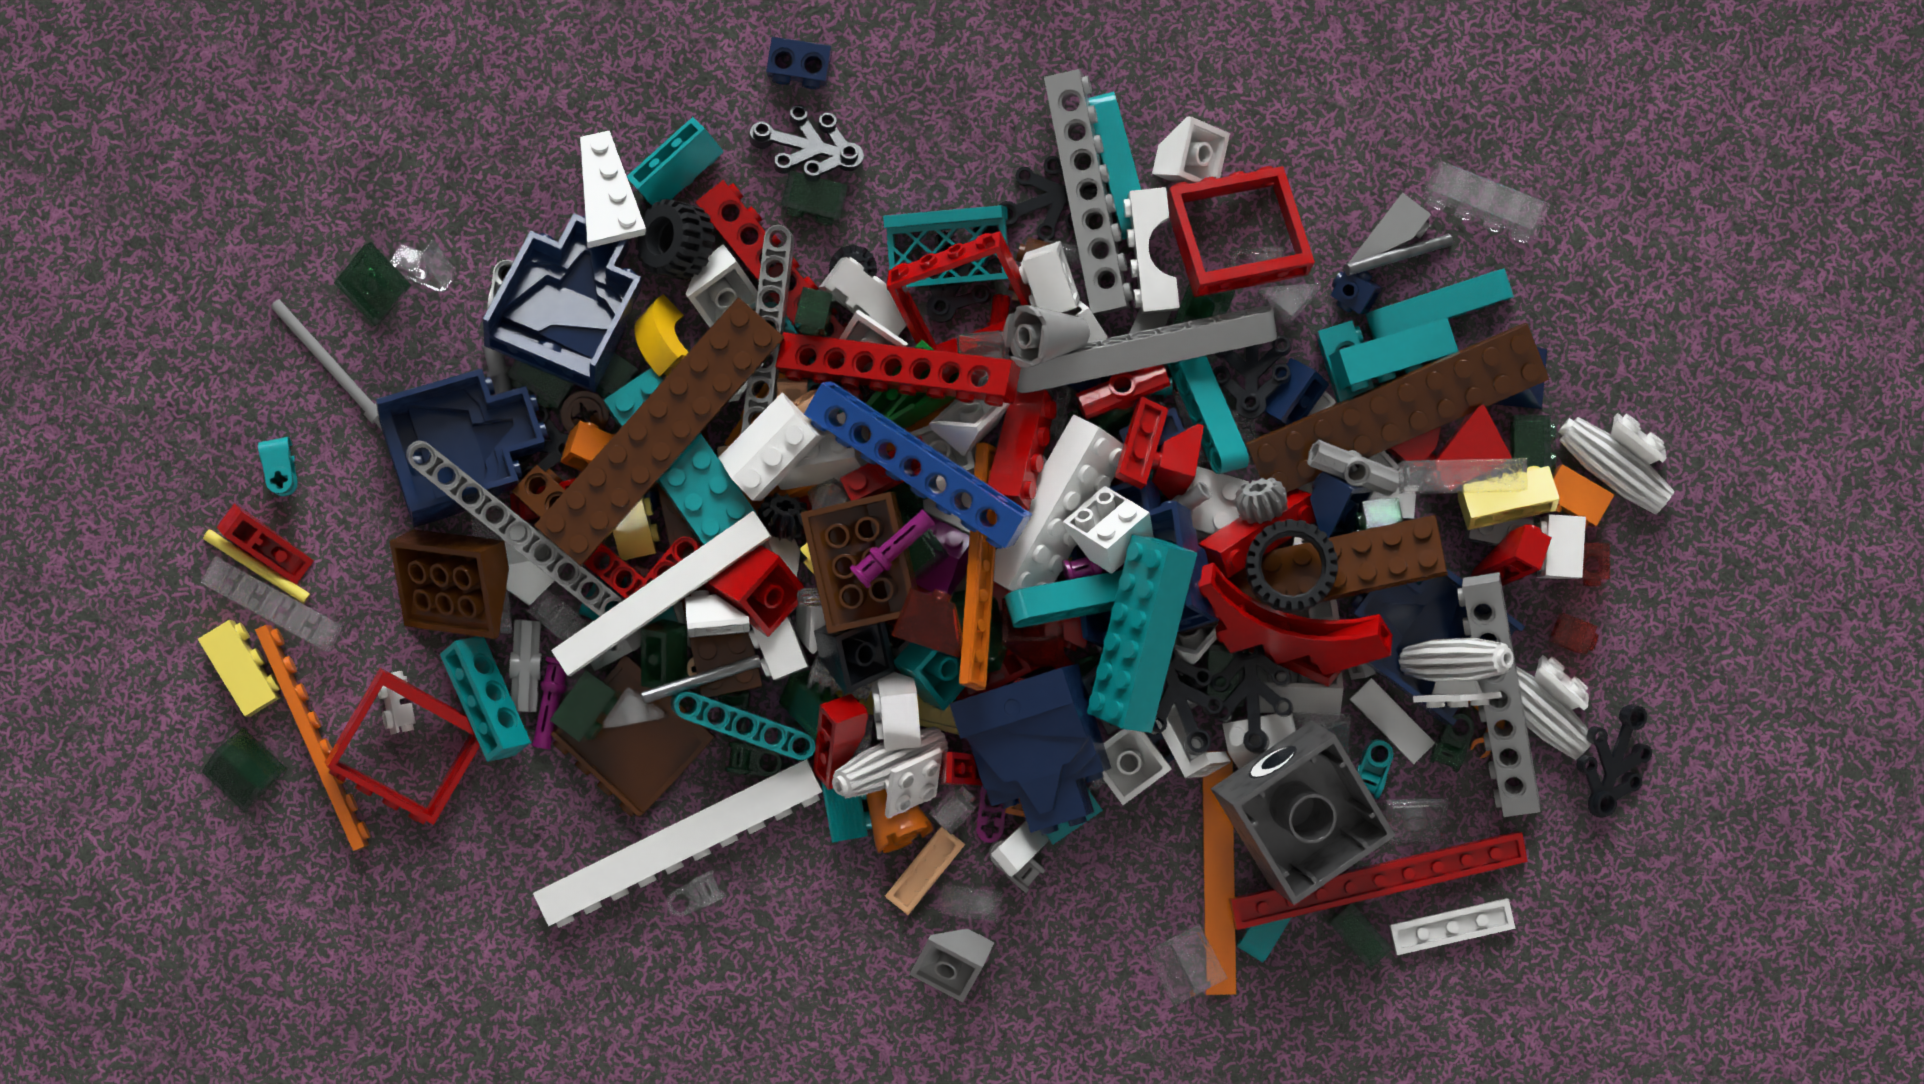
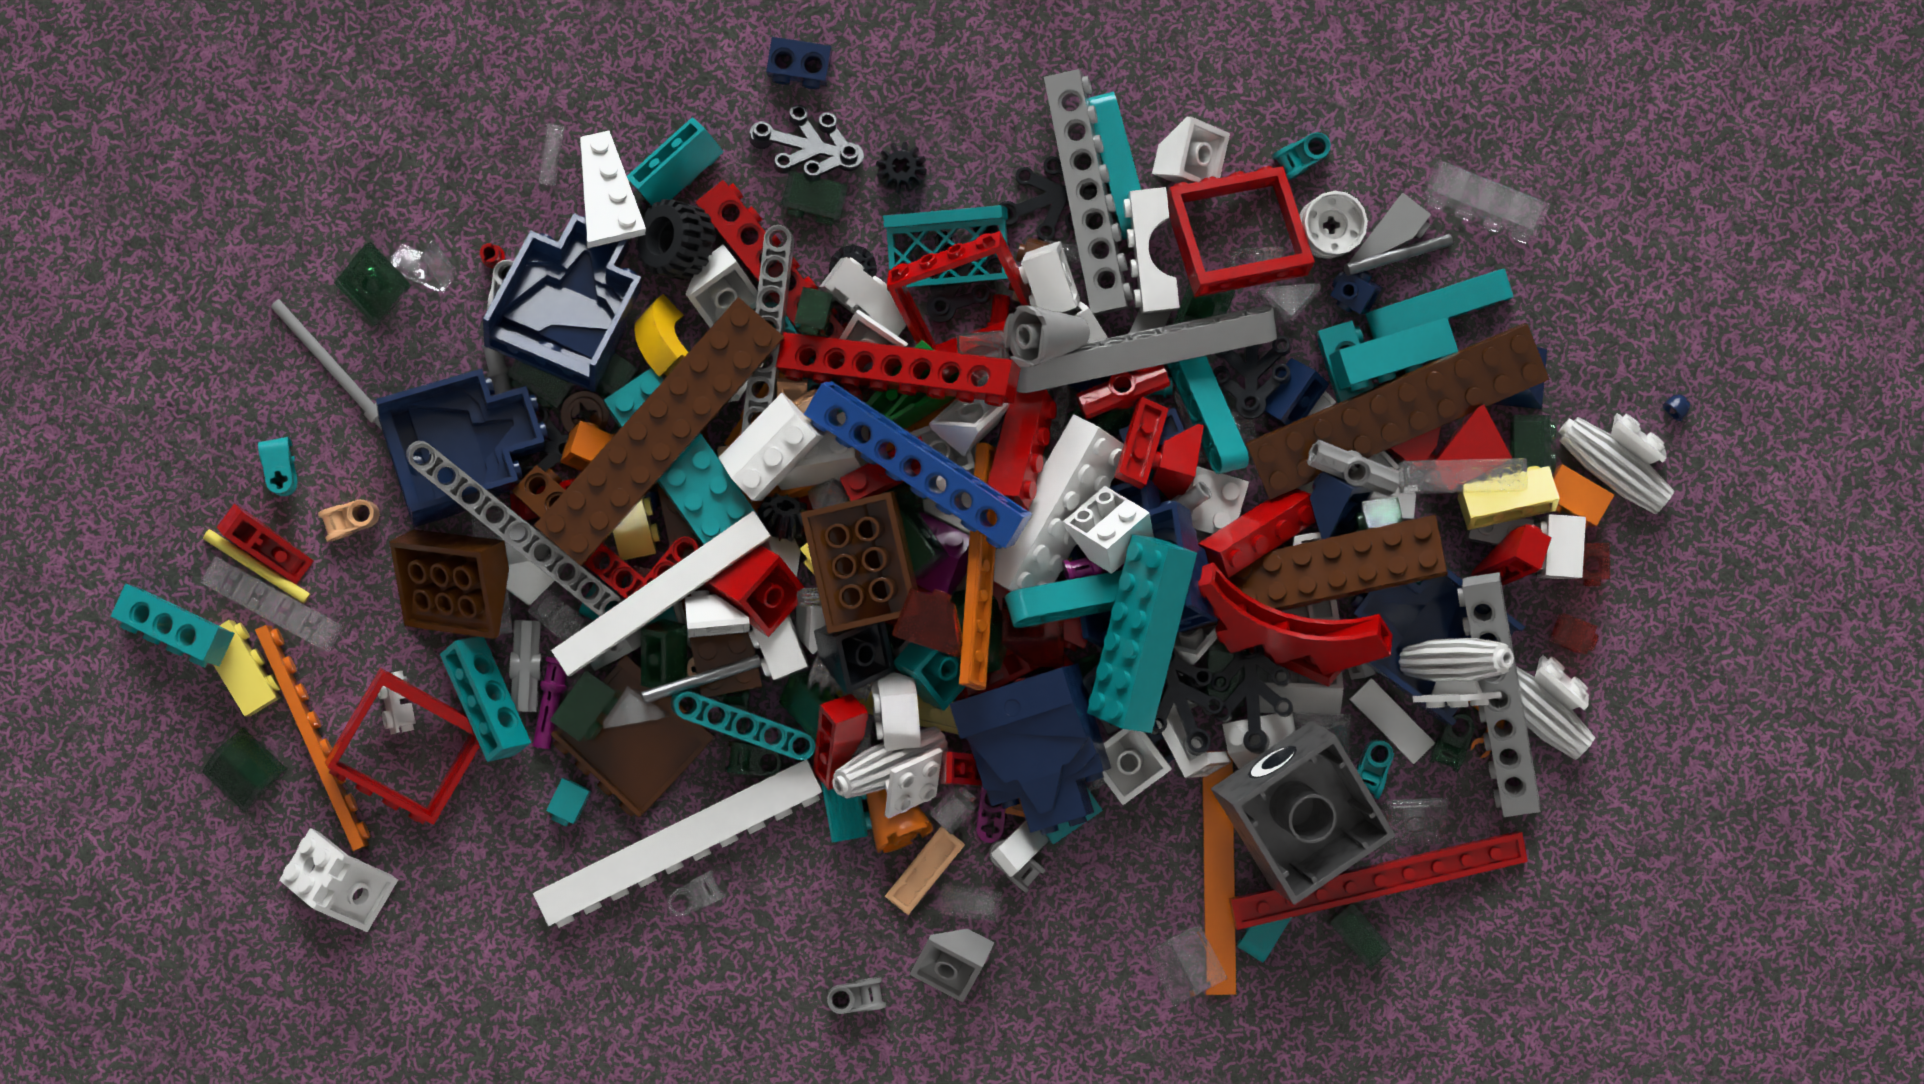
magenta pin [850,509,935,589] -> none
light grey gear [1236,478,1288,524] -> none
black tyre [1245,519,1338,613] -> none
white plate [1389,898,1516,955] -> none
black plant [1576,704,1652,818] -> none
none -> teal brick [110,583,235,668]
none -> white bracket [279,828,398,932]
none -> light nougat piece [318,499,380,542]
none -> red pin [480,243,505,269]
none -> clear pin [538,124,565,187]
none -> teal brick [546,778,592,827]
none -> light grey piece [827,977,886,1014]
none -> black gear [876,142,927,194]
none -> teal piece [1271,132,1331,182]
none -> white wheel [1299,191,1368,259]
none -> dark blue hinge [1663,394,1690,421]

